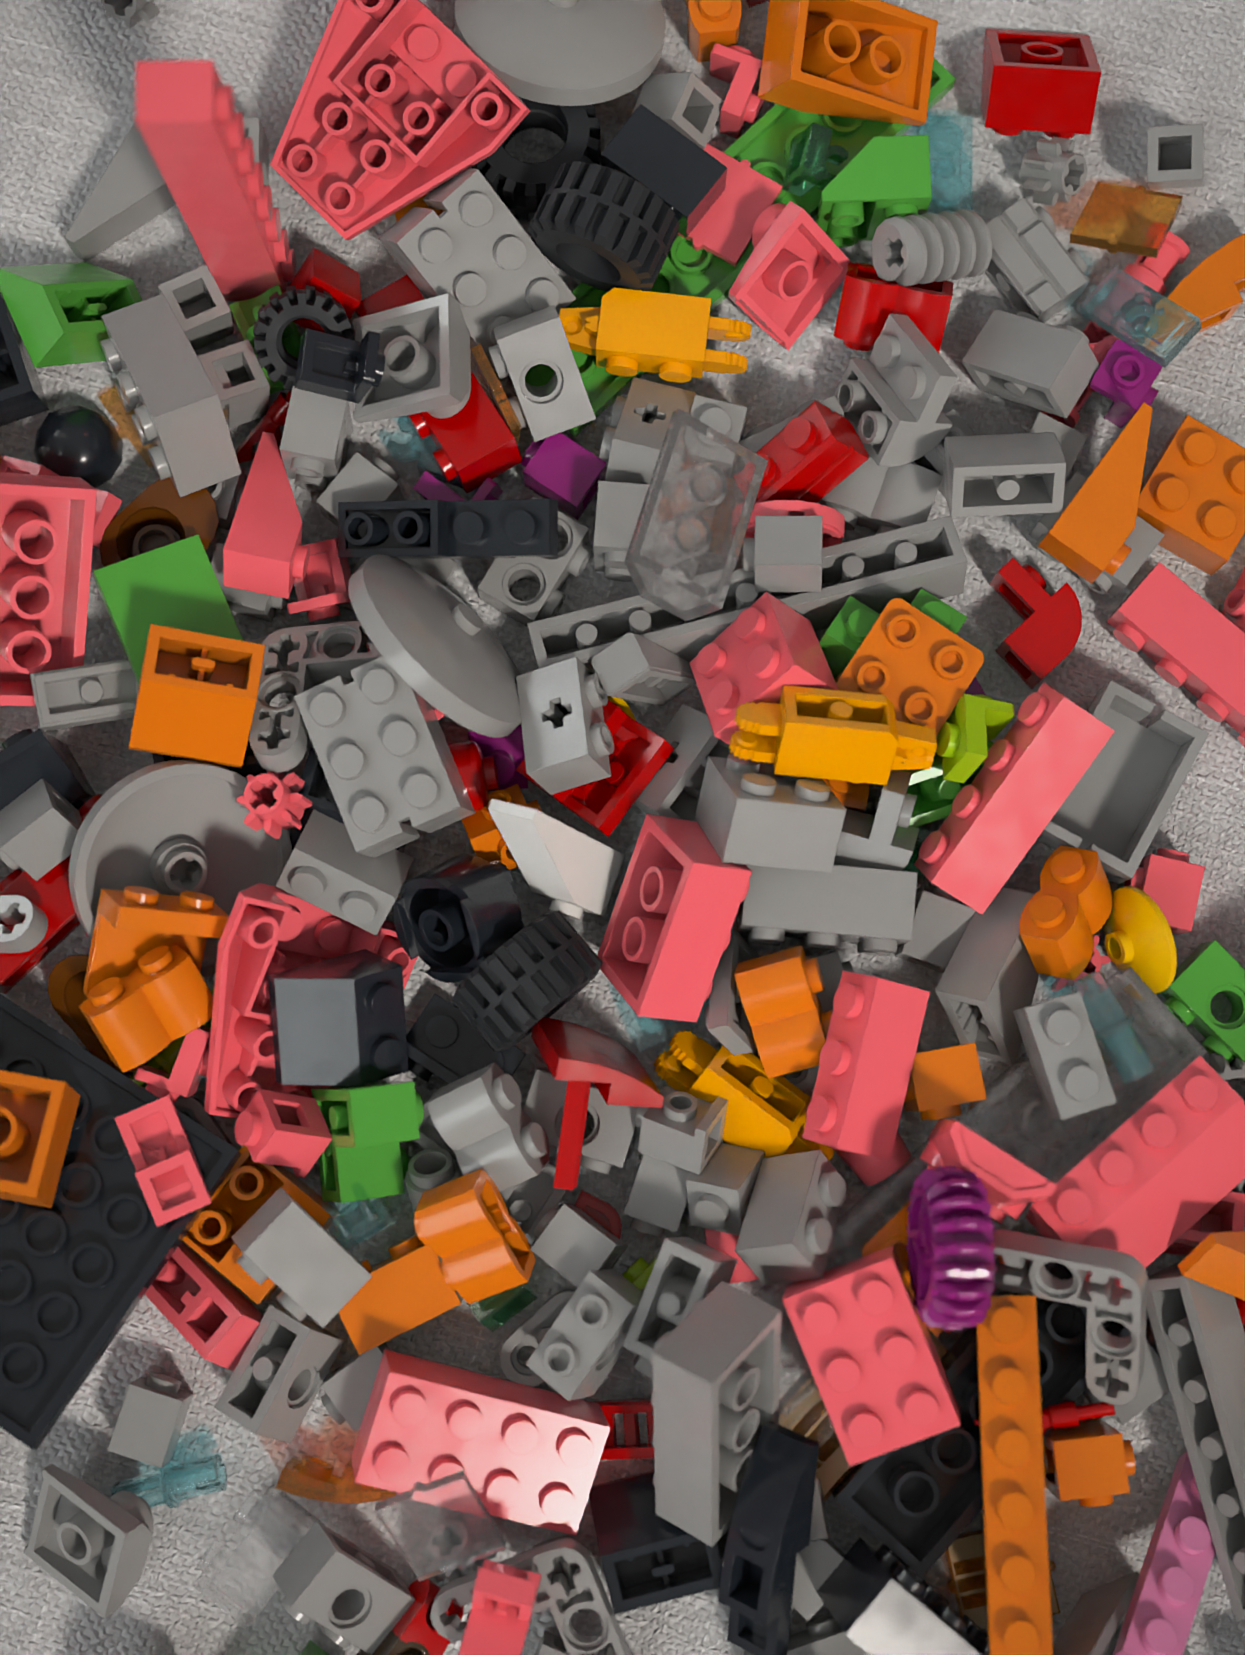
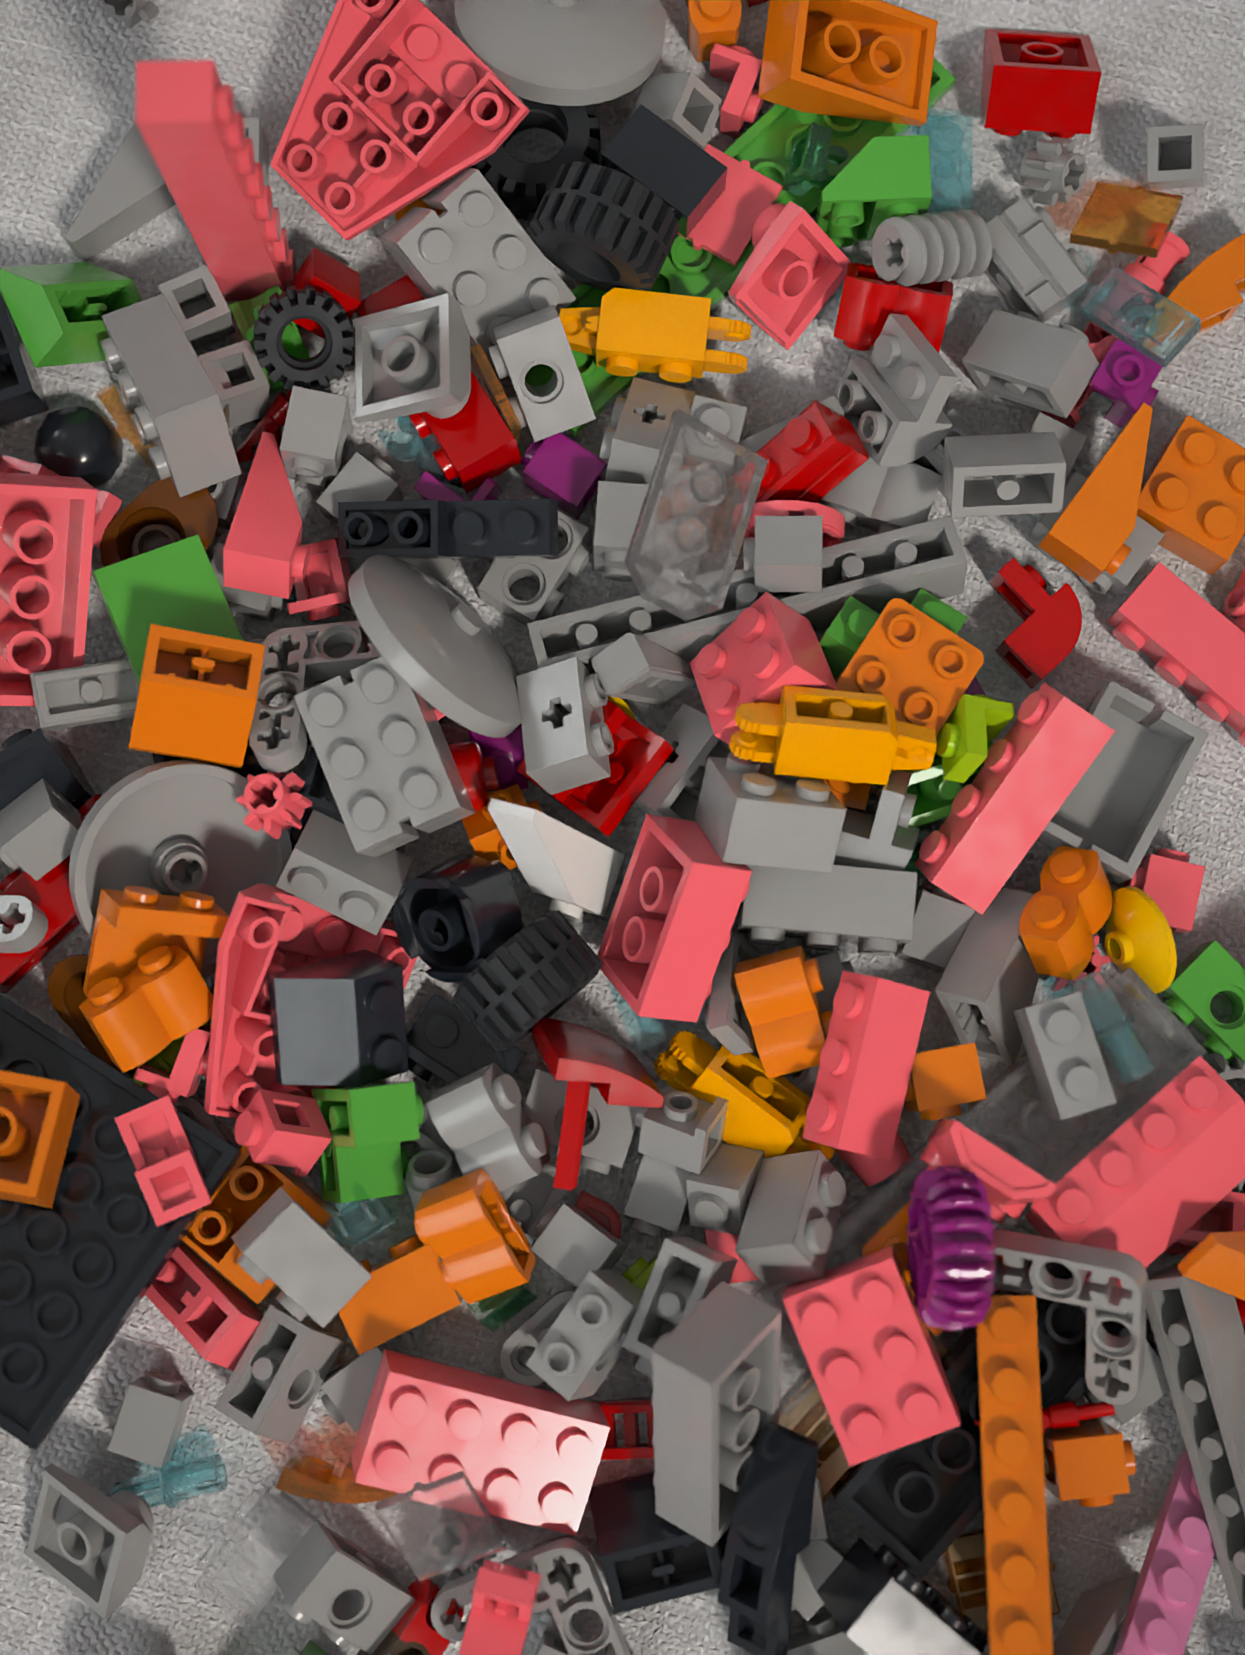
black bracket [294,328,385,404] -> none

